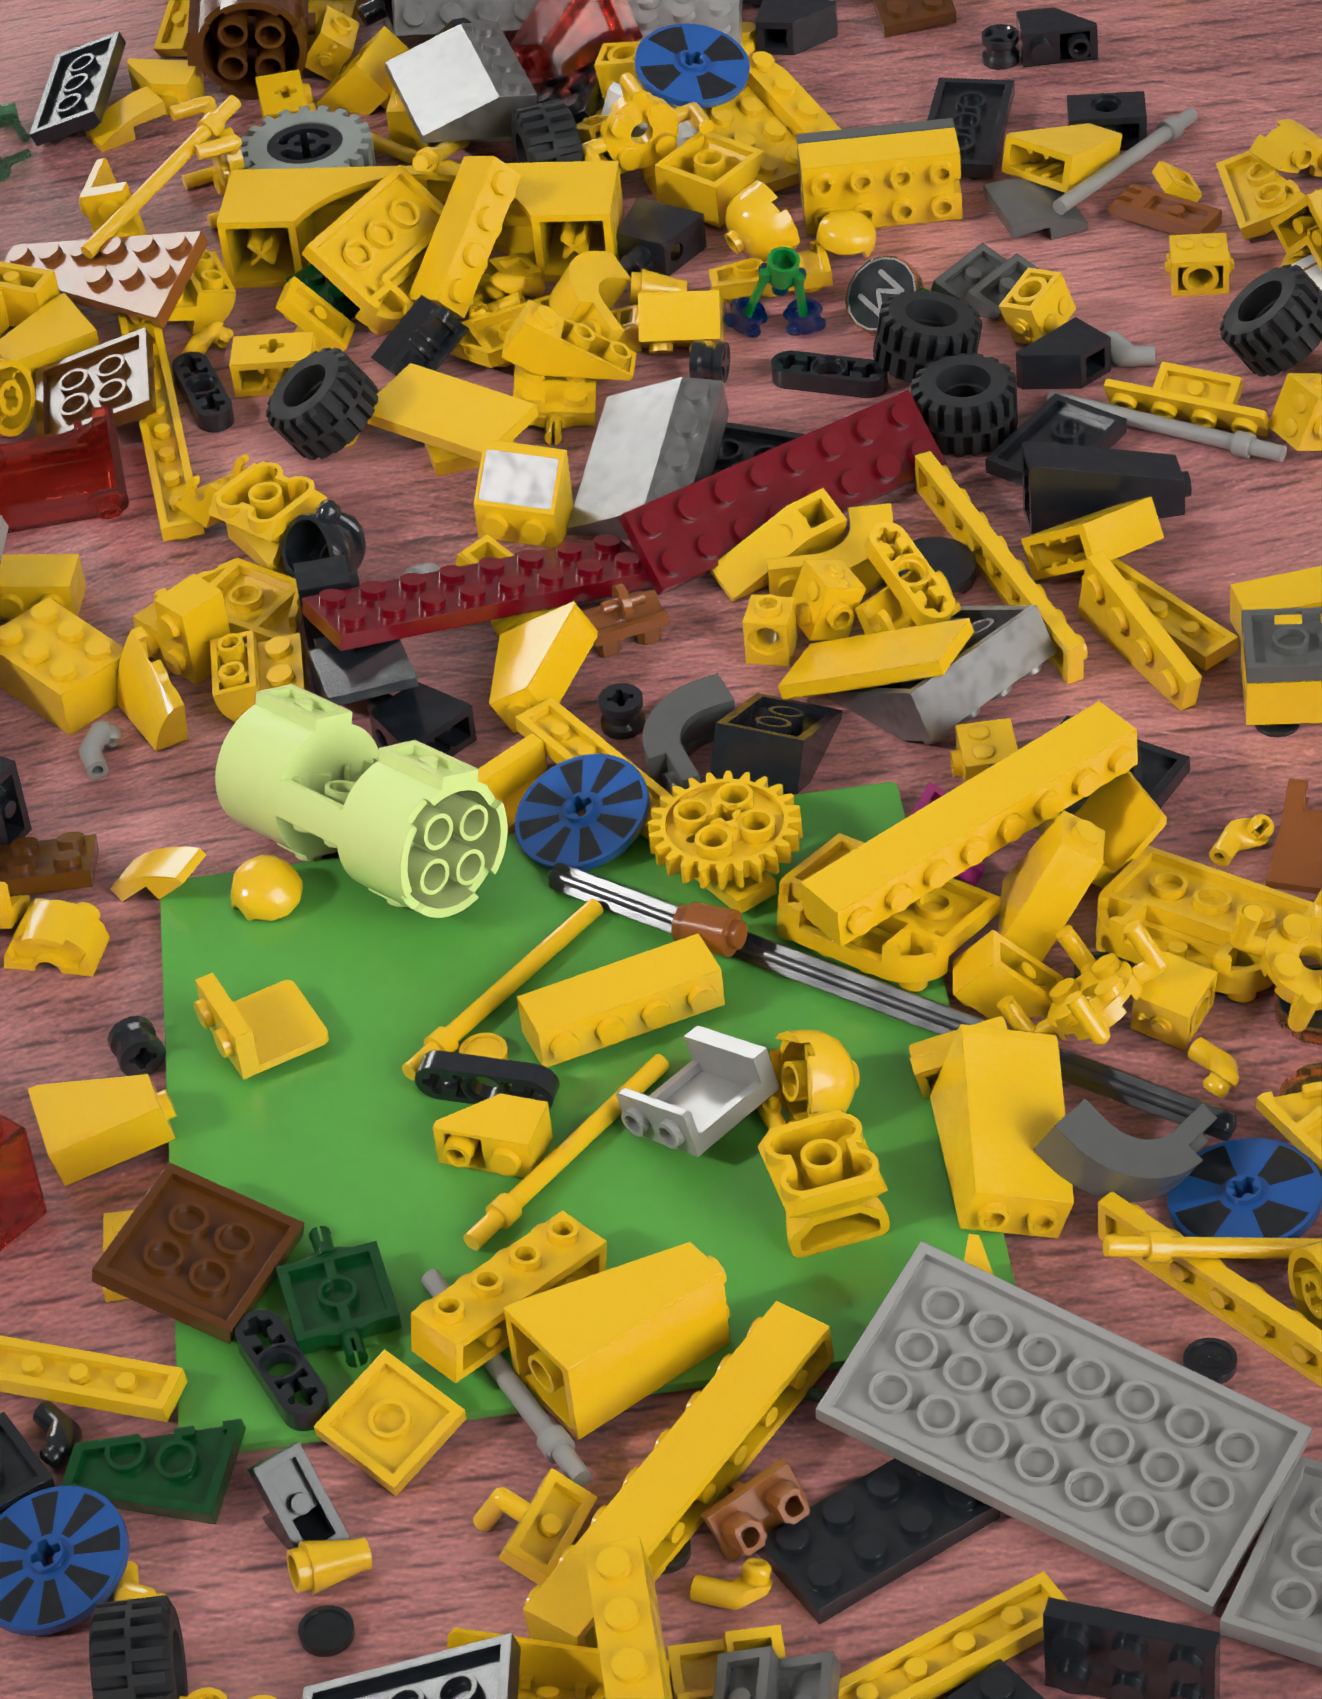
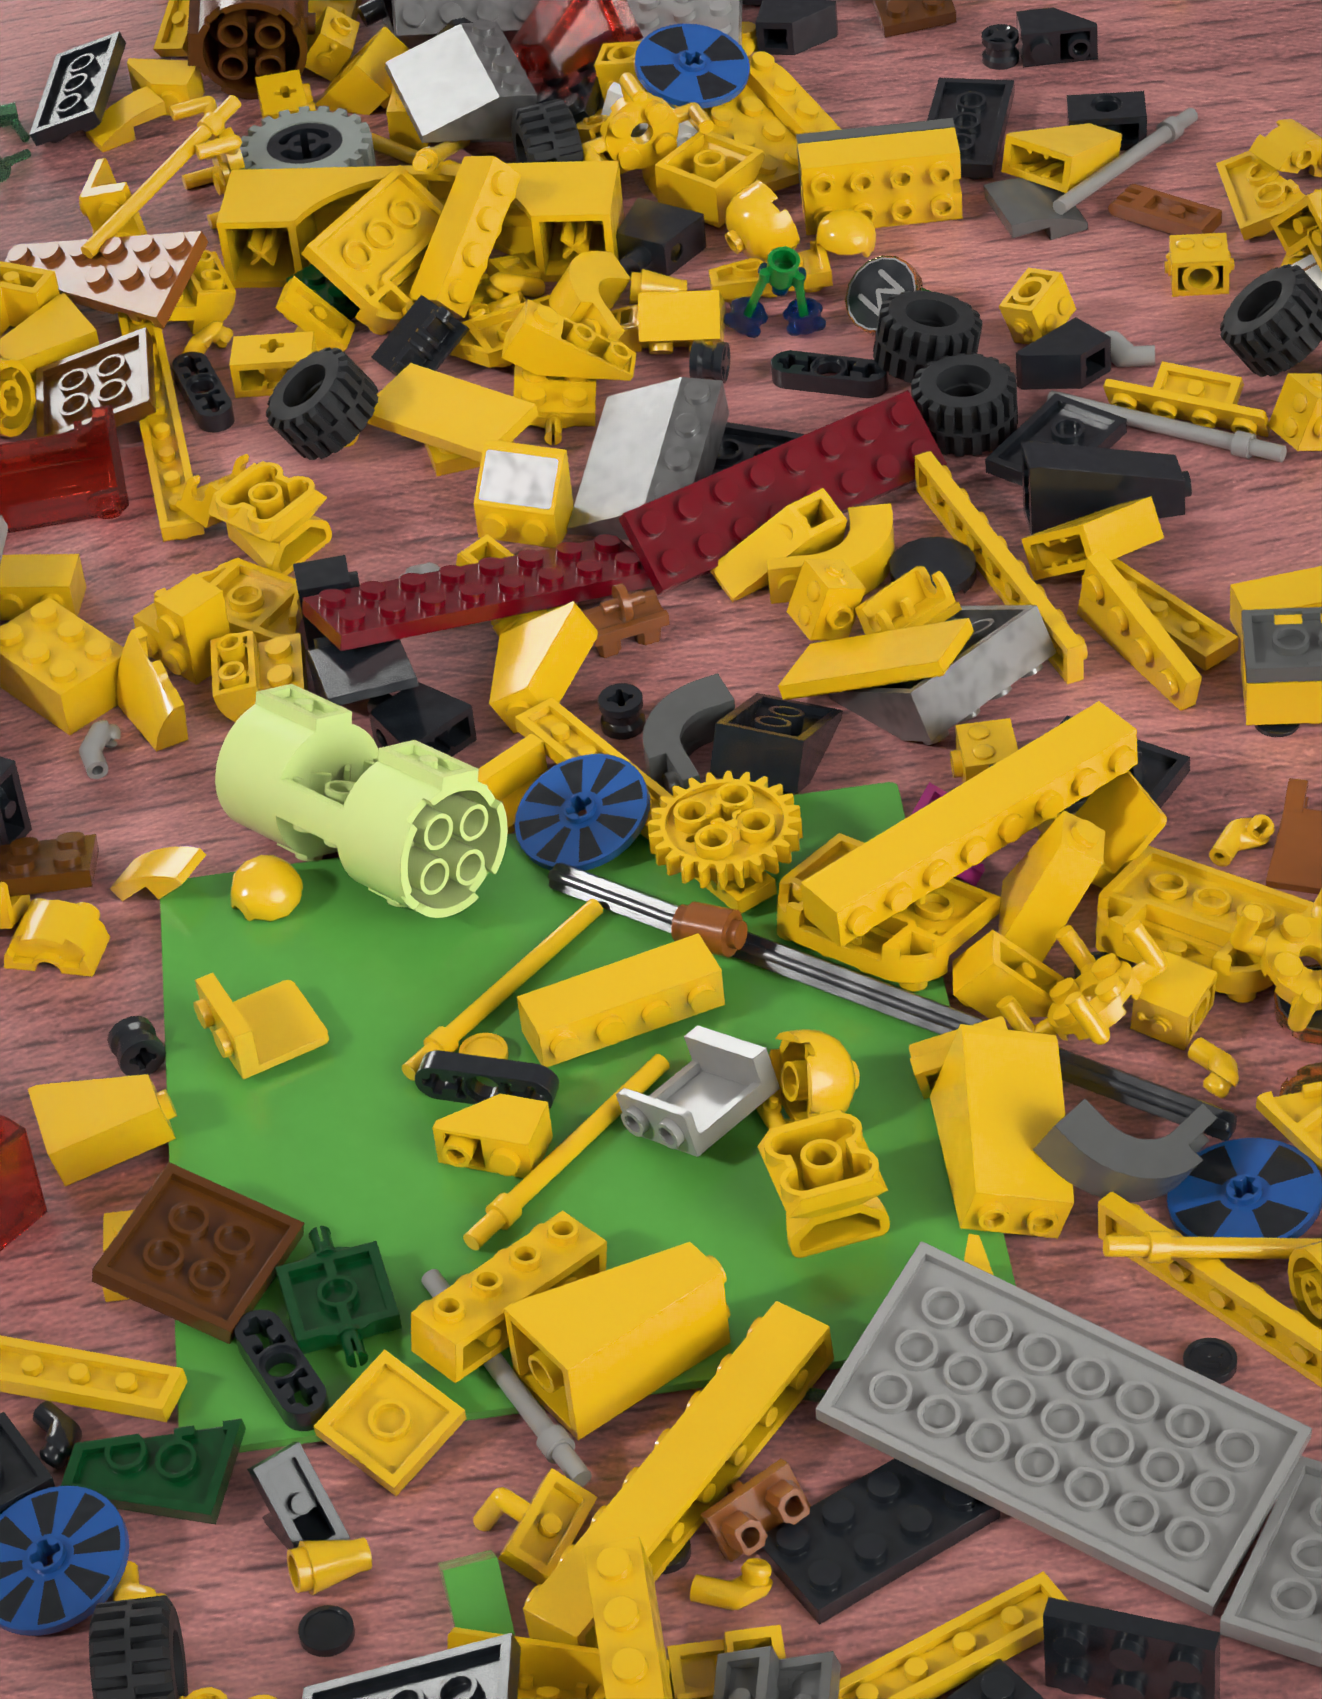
black piece [281,500,366,579] -> none
yellow brick [742,594,798,667] -> none
yellow beam [865,522,955,626] -> none
dark grey slope [931,243,1039,319] -> none
yellow tile [1152,161,1202,202] -> none
none -> bright green slope [438,1550,515,1636]

